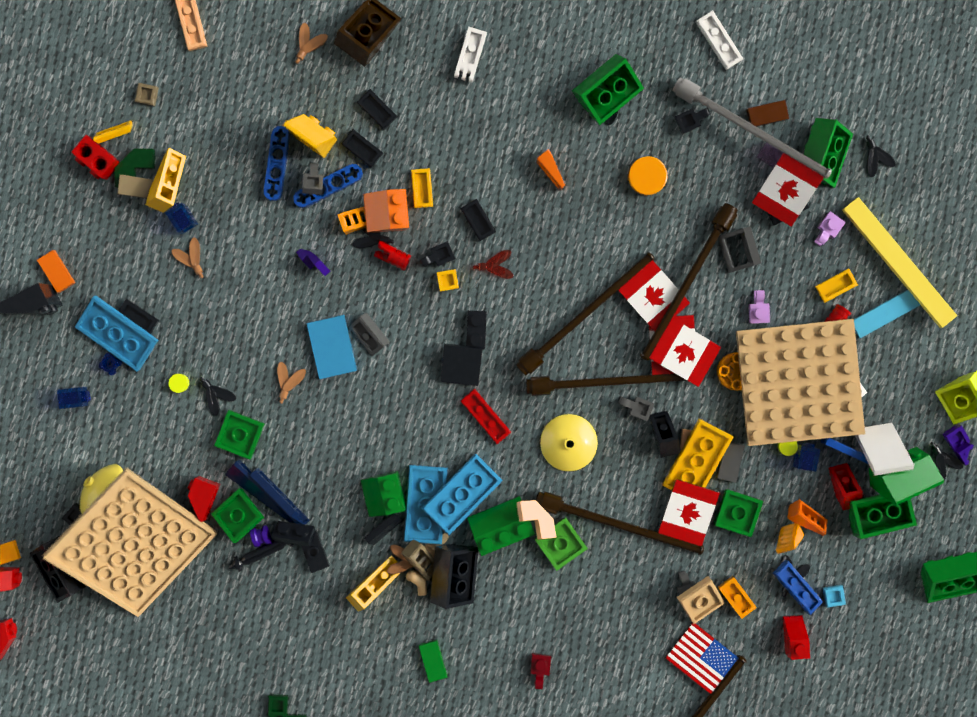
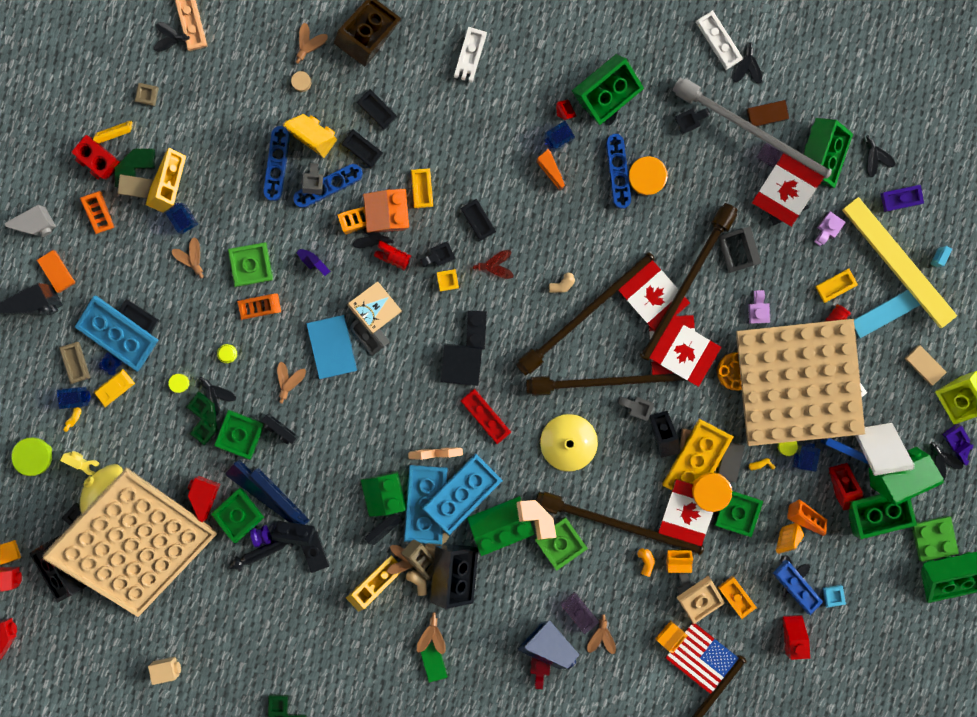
none -> light grey slope [4,205,56,237]
none -> lime tile [11,437,52,476]
none -> dark tan tile [59,342,90,384]
none -> light yellow plate [60,451,99,475]
none -> yellow piece [63,407,81,432]
none -> orange slope [80,190,114,234]
none -> yellow tile [93,369,135,407]
none -> tan brick [148,657,181,685]
none -> black piece [153,22,190,51]
none -> dark green tile [186,392,218,446]
none -> neon yellow piece [217,344,237,363]
none -> bright green tile [228,242,273,287]
none -> orange slope [237,294,281,320]
none -> black plate [262,414,299,444]
none -> tan tile [291,71,311,92]
none -> tan tile [348,281,402,335]
none -> light nougat tile [408,447,463,460]
none -> medium nougat piece [417,612,446,654]
none -> slope [517,620,579,670]
none -> clear blue brick [544,121,575,152]
none -> tan arm [549,273,575,293]
none -> red slope [556,99,576,120]
none -> clear purple plate [560,591,600,634]
none -> medium nougat piece [587,614,616,654]
none -> blue beam [606,134,631,209]
none -> light orange arm [637,548,655,577]
none -> light orange piece [656,621,688,654]
none -> light orange piece [667,550,693,573]
none -> light orange tile [692,473,732,512]
none -> black piece [733,42,762,84]
none -> yellow piece [749,458,775,471]
none -> dark purple plate [881,185,924,212]
none -> tan tile [904,345,947,386]
none -> bright green plate [912,516,959,562]
none -> medium azure tile [931,246,952,267]

